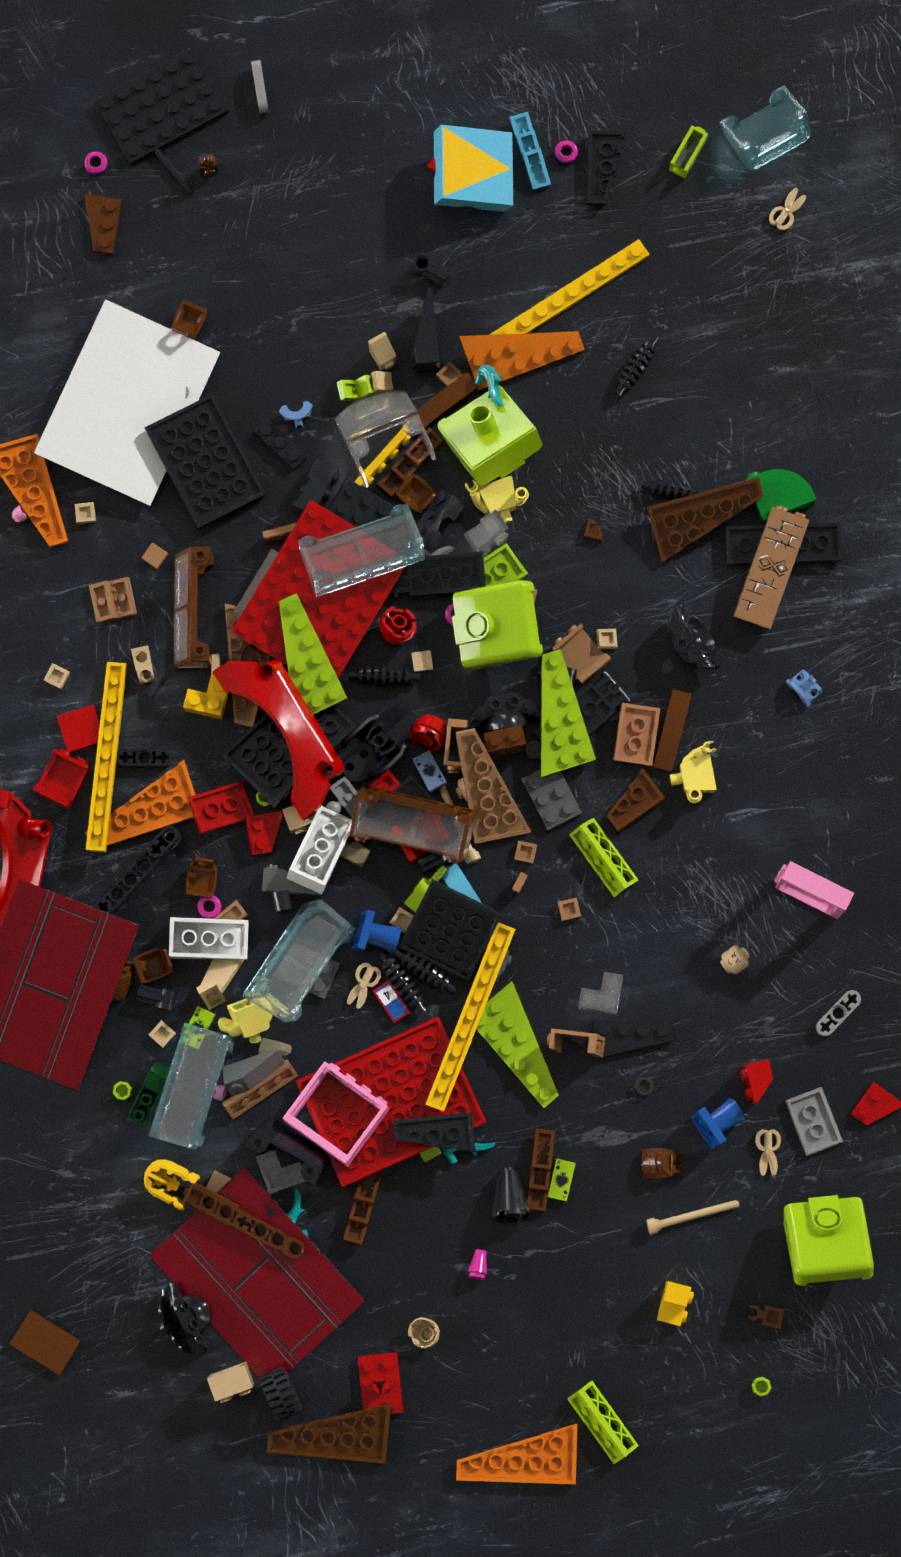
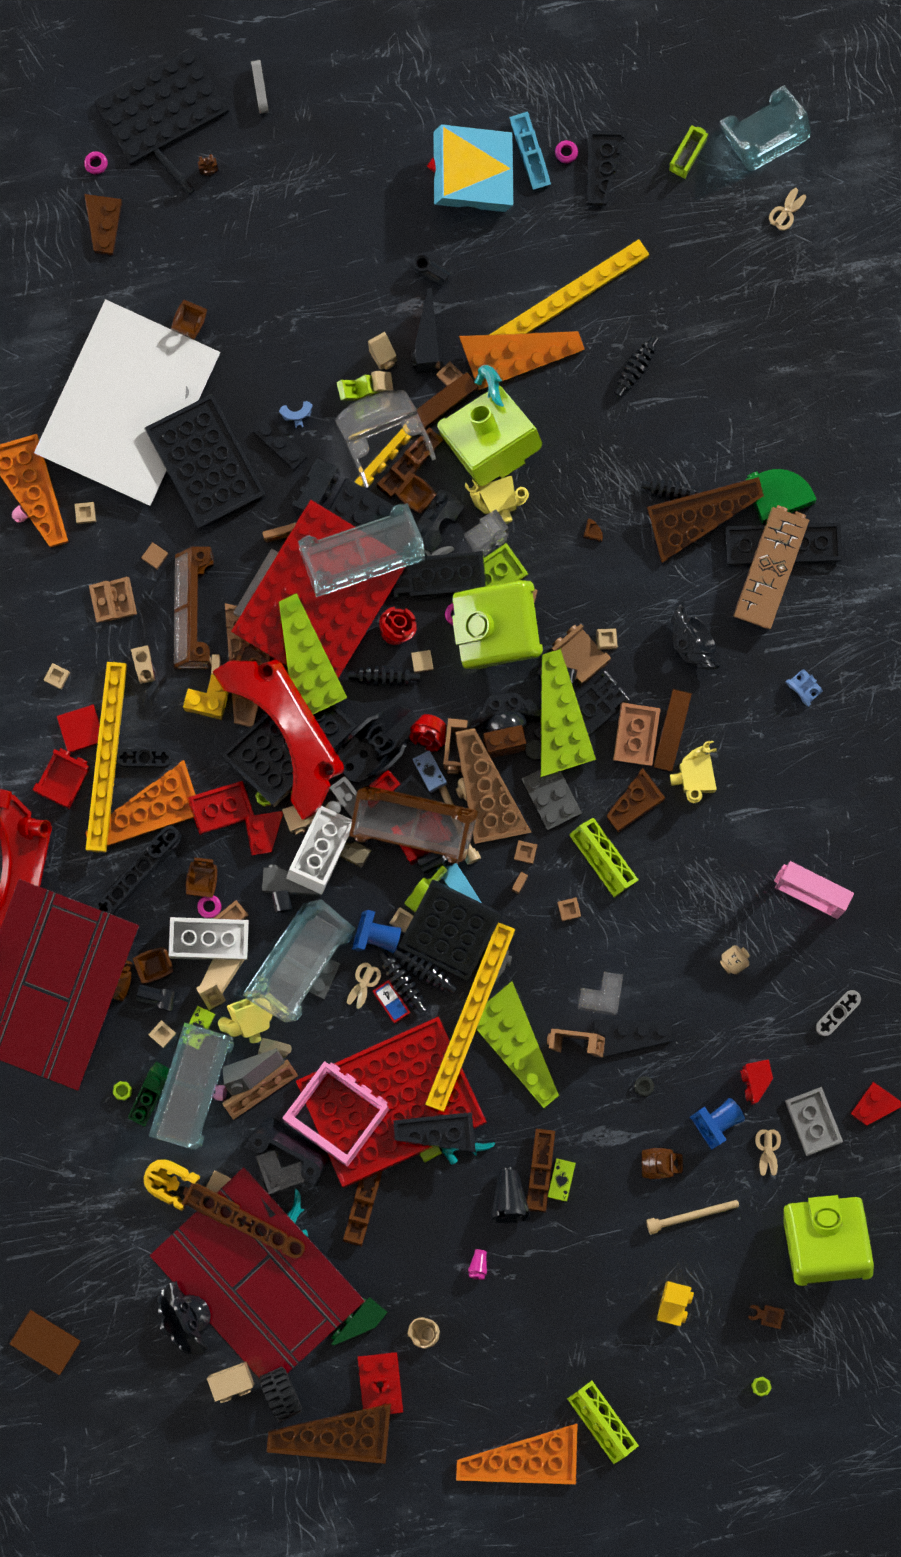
none -> dark green slope [331,1297,388,1345]

